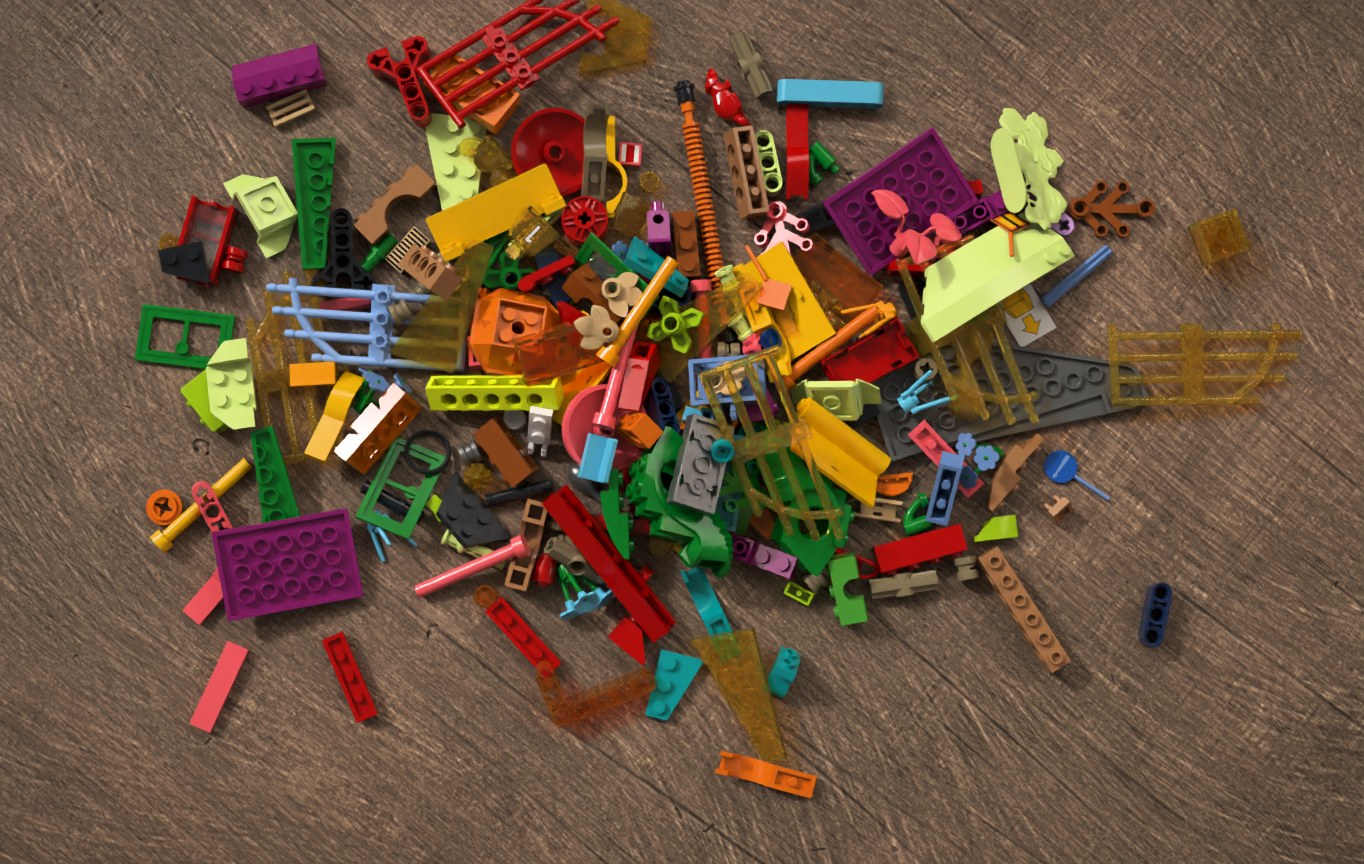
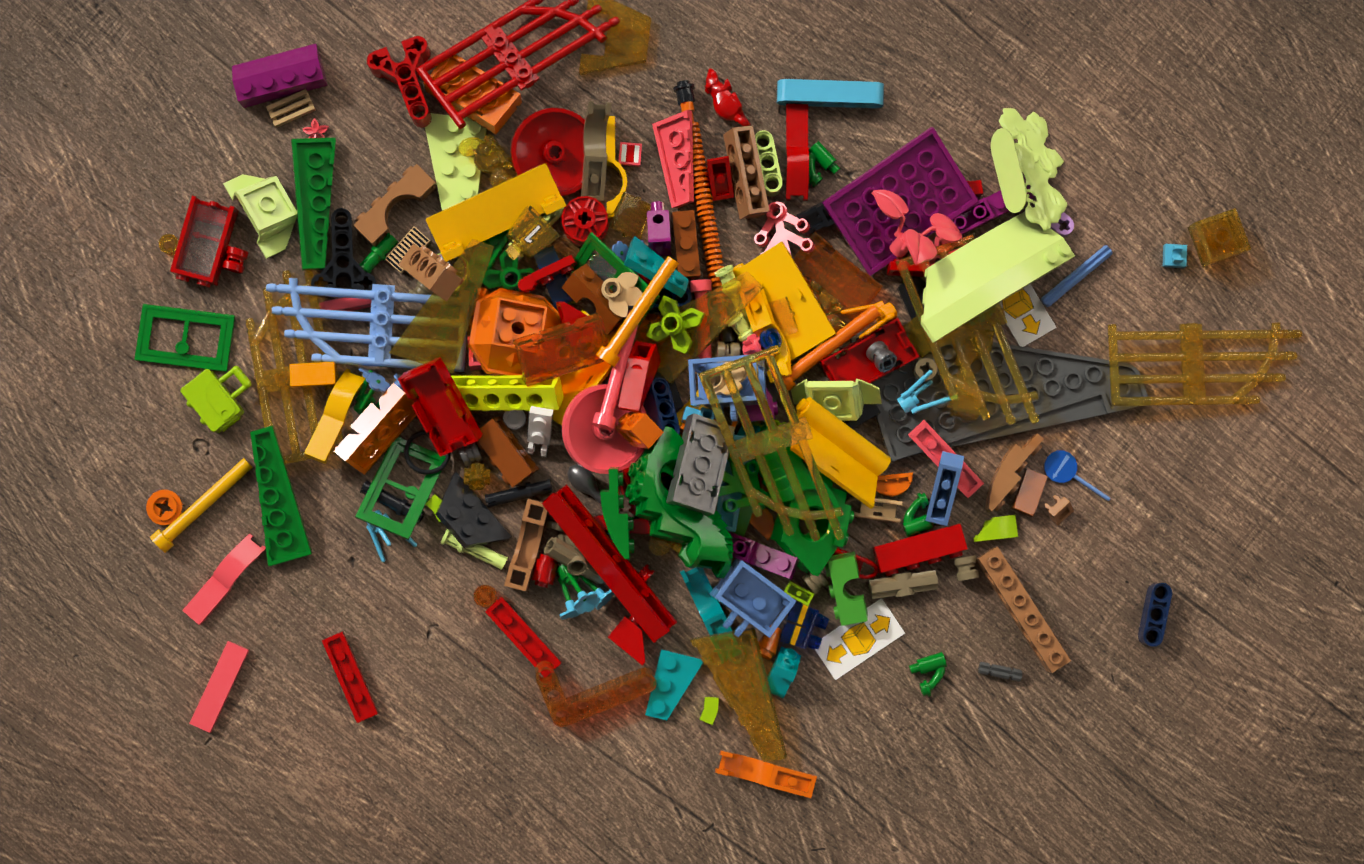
black wing [158,241,212,284] -> none
coral beam [192,481,233,532] -> none
yellowish green piece [206,338,257,430] -> none
magenta plate [211,508,363,621] -> none
dark tan wheel [388,299,414,326] -> none
coral piece [415,534,531,598] -> none
tan plate [574,305,619,350] -> none
medium azure panel [578,433,618,484] -> none
clear yellow bush [640,171,660,193] -> none
teal tile [711,439,735,463] -> none
dark tan piece [729,31,773,99] -> none
orange piece [745,245,792,311] -> none
medium blue plant [956,433,1004,489] -> none
piece [991,211,1030,257] -> none
dark orange plant [1068,181,1155,238] -> none
none -> coral plant [302,118,329,138]
none -> red piece [398,357,483,457]
none -> coral wing [652,110,694,208]
none -> lime piece [699,696,719,725]
none -> red slope [707,156,734,201]
none -> medium blue piece [709,558,796,638]
none -> orange cone [755,625,782,660]
none -> clear blue hips [779,602,829,649]
none -> white sticker [812,598,905,680]
none -> flat silver wheel [866,341,897,372]
none -> green plant [909,652,947,697]
none -> dark grey axle [978,662,1023,682]
none -> slope [1010,468,1048,517]
none -> medium azure tile [1163,244,1187,268]

